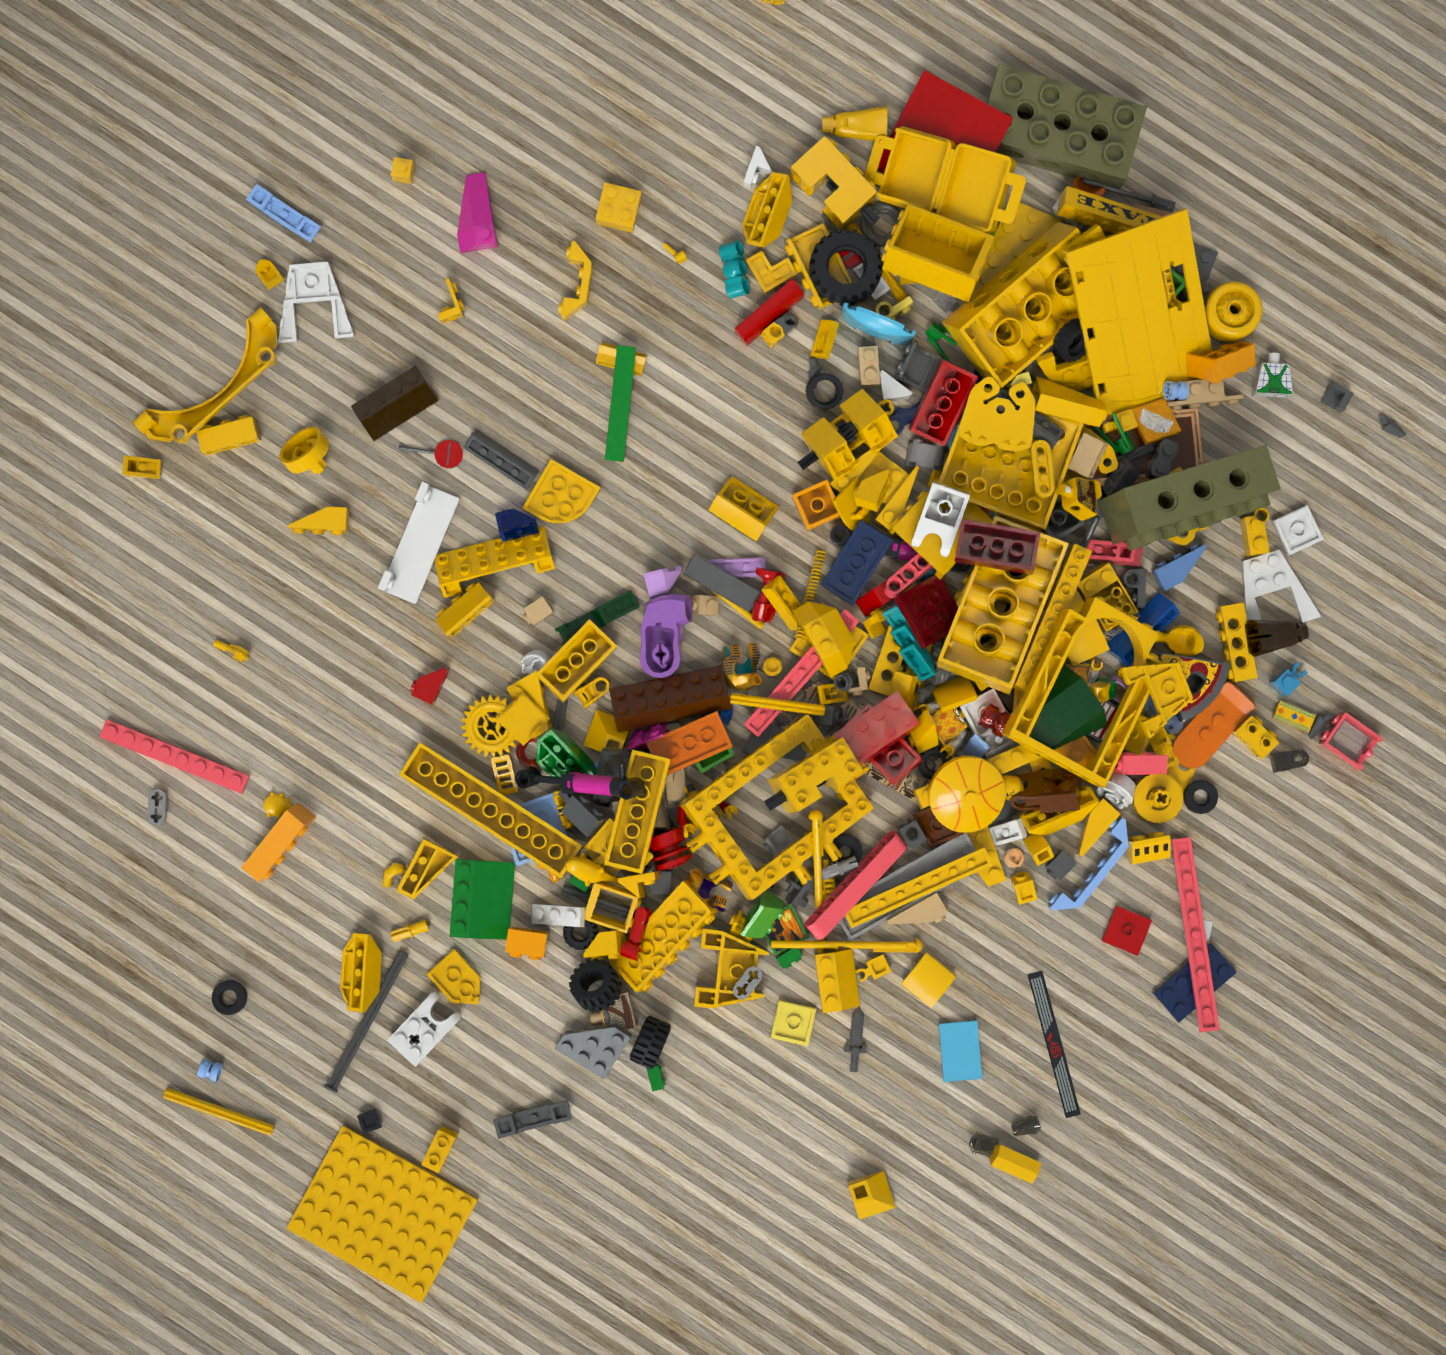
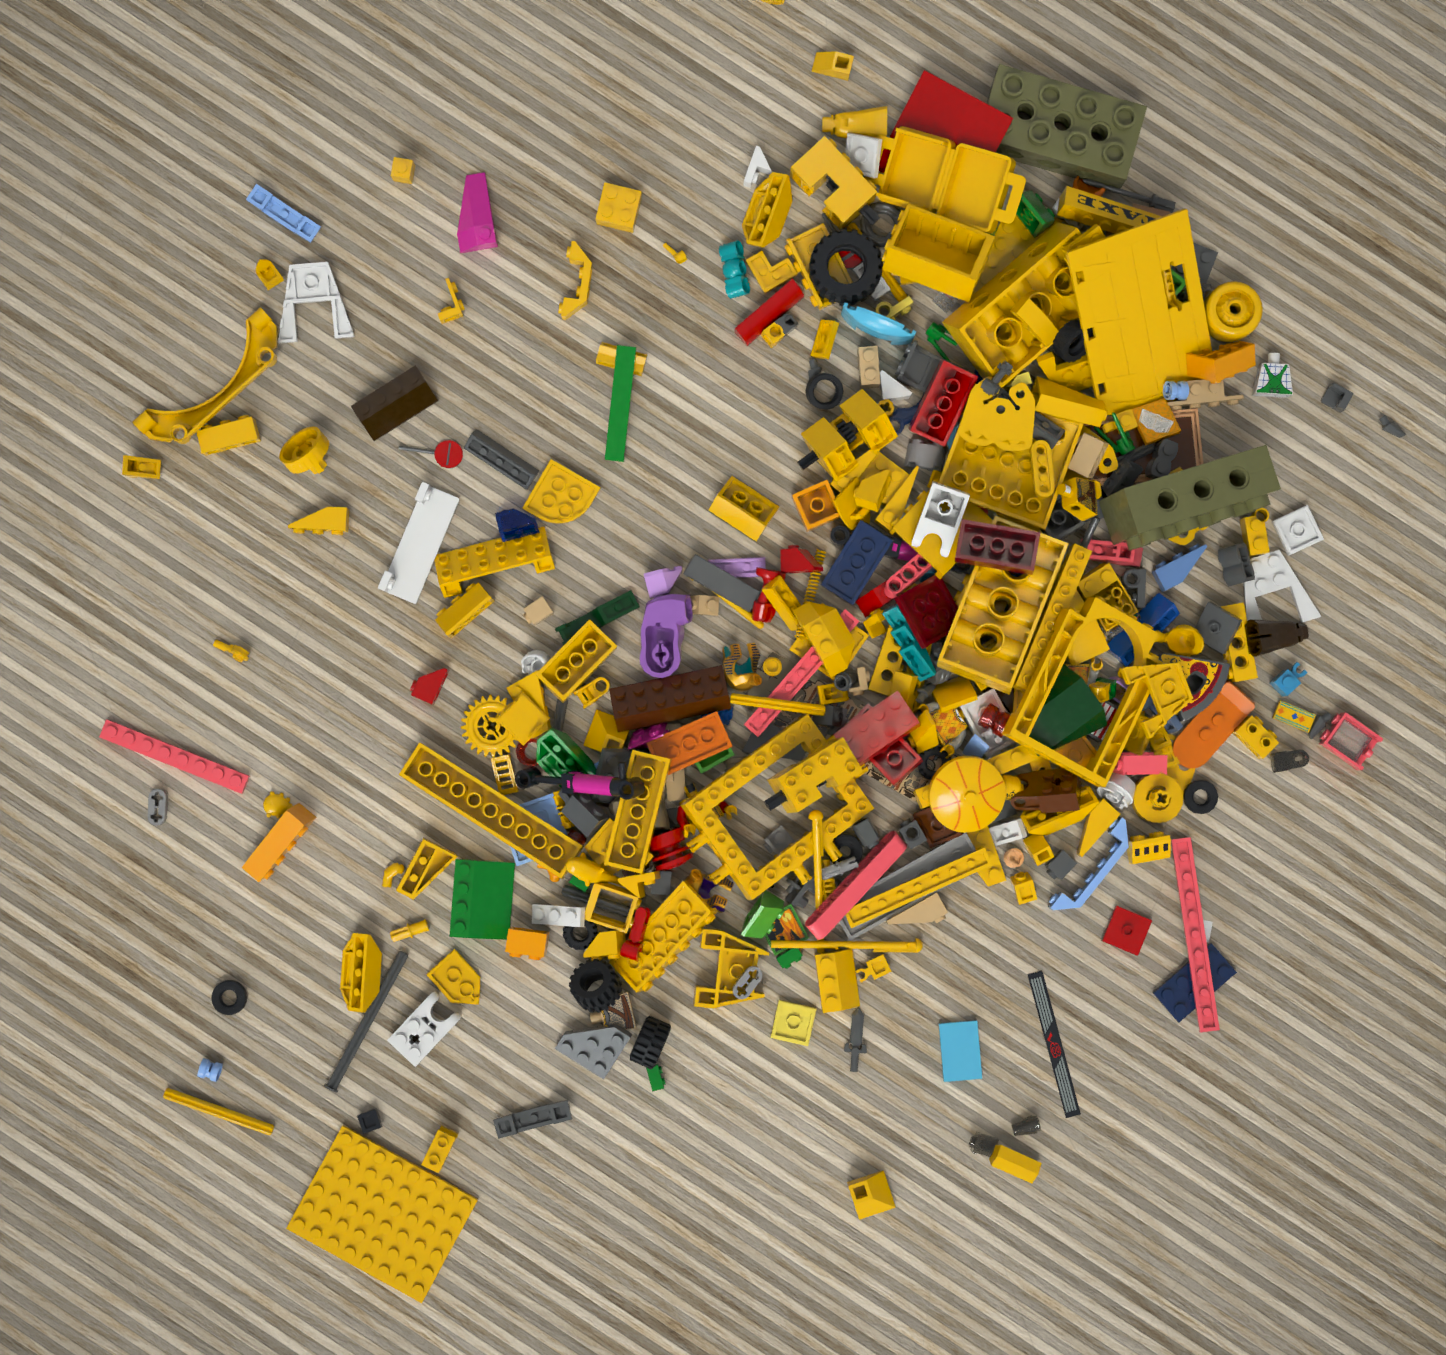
yellow bracket [729,909,752,943] -> none
yellow slope [901,952,957,1008] -> none
none -> clear red tile [568,829,587,845]
none -> red slope [780,545,823,574]
none -> yellow slope [812,51,854,81]
none -> white plate [845,133,882,178]
none -> dark grey brick [851,817,881,849]
none -> dark grey bar [981,361,1013,396]
none -> yellow slope [1010,296,1059,347]
none -> green slope [1016,190,1055,238]
none -> dark grey plate [1195,602,1242,654]
none -> dark grey brick [1218,543,1255,587]

